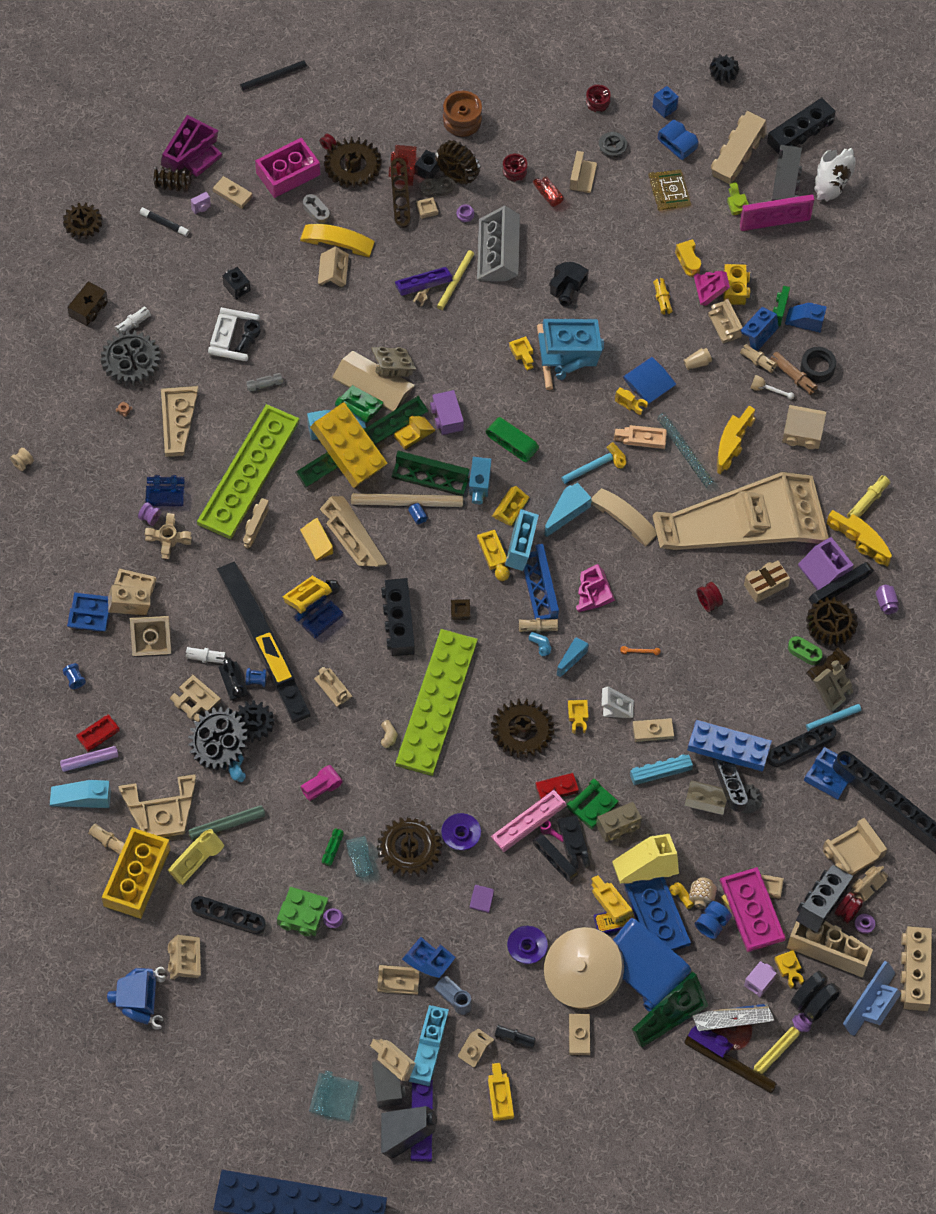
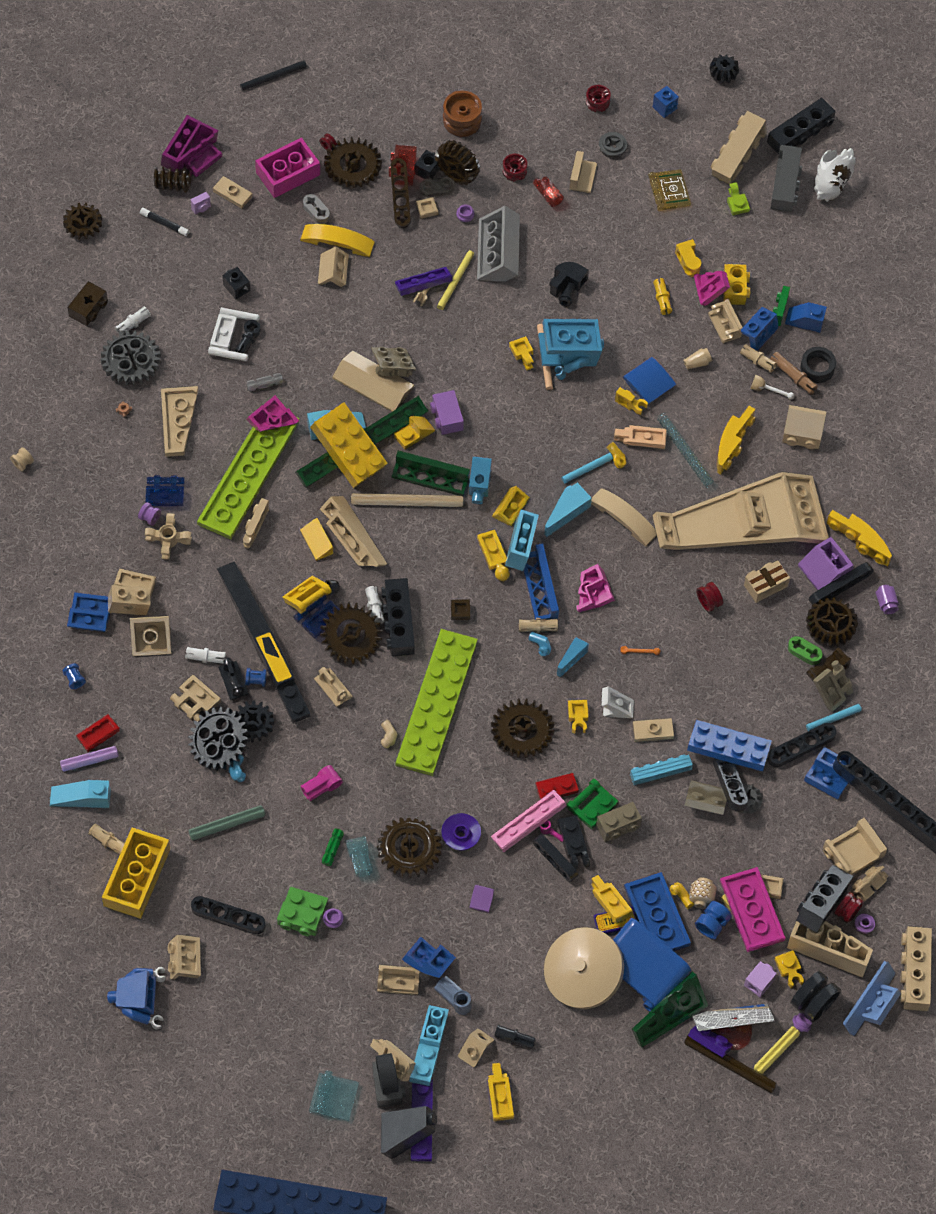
tan wing [119,775,196,837] -> none
light yellow plate [168,829,224,885] -> none
green plate [335,385,384,423] -> none
blue hinge [408,503,428,525] -> none
green beam [485,417,539,462] -> none
dark purple dish [507,926,548,964] -> none
tan plate [569,1014,590,1055] -> none
light yellow slope [612,834,679,884] -> none
blue brick [658,120,699,160] -> none
dark pink tile [740,194,815,231] -> none
light yellow pin [847,475,891,519] -> none
none -> dark pink slope [246,395,299,432]
none -> dark brown gear [319,602,383,665]
none -> white pin [365,586,384,624]
none -> black tyre [375,1053,399,1095]

